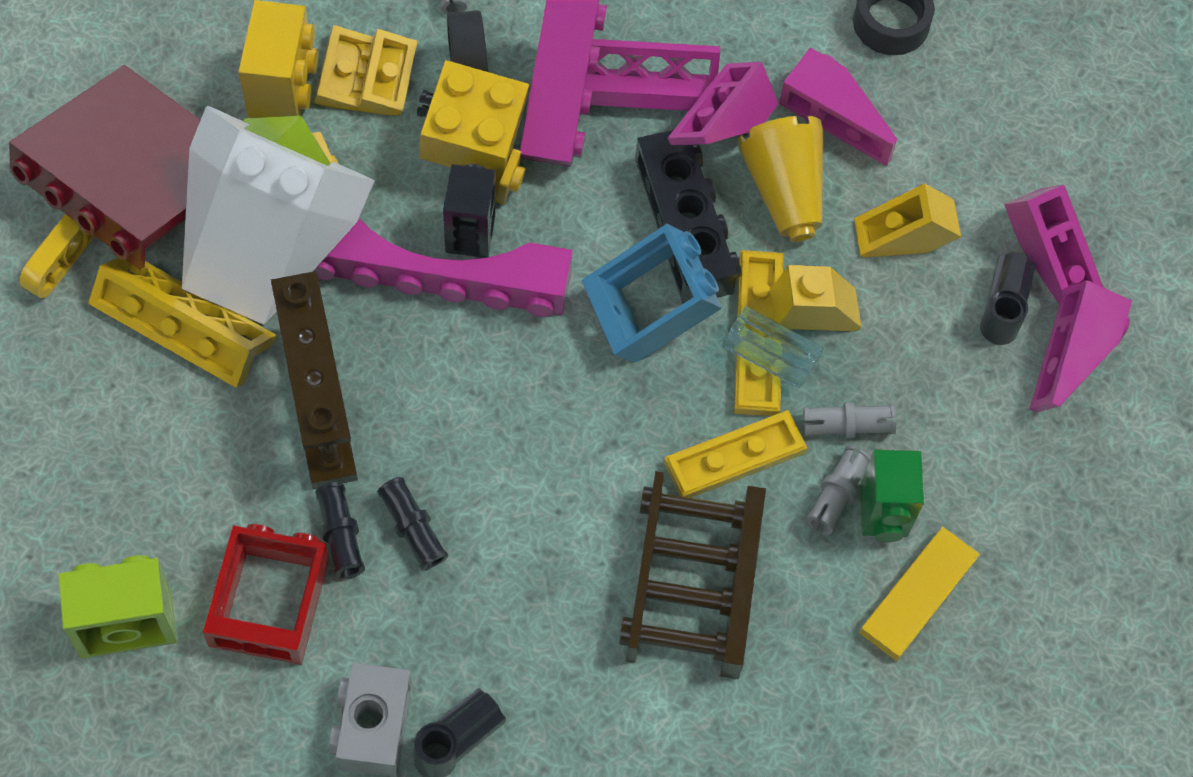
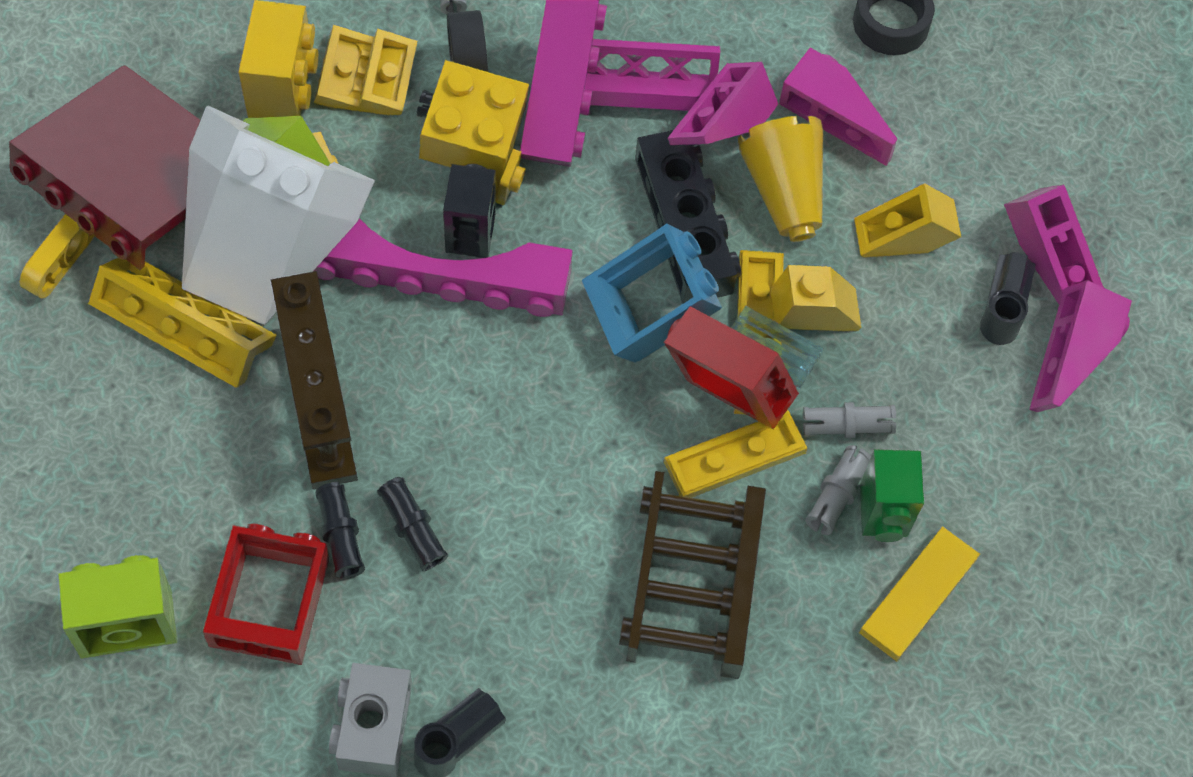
none -> red window [664,306,799,430]

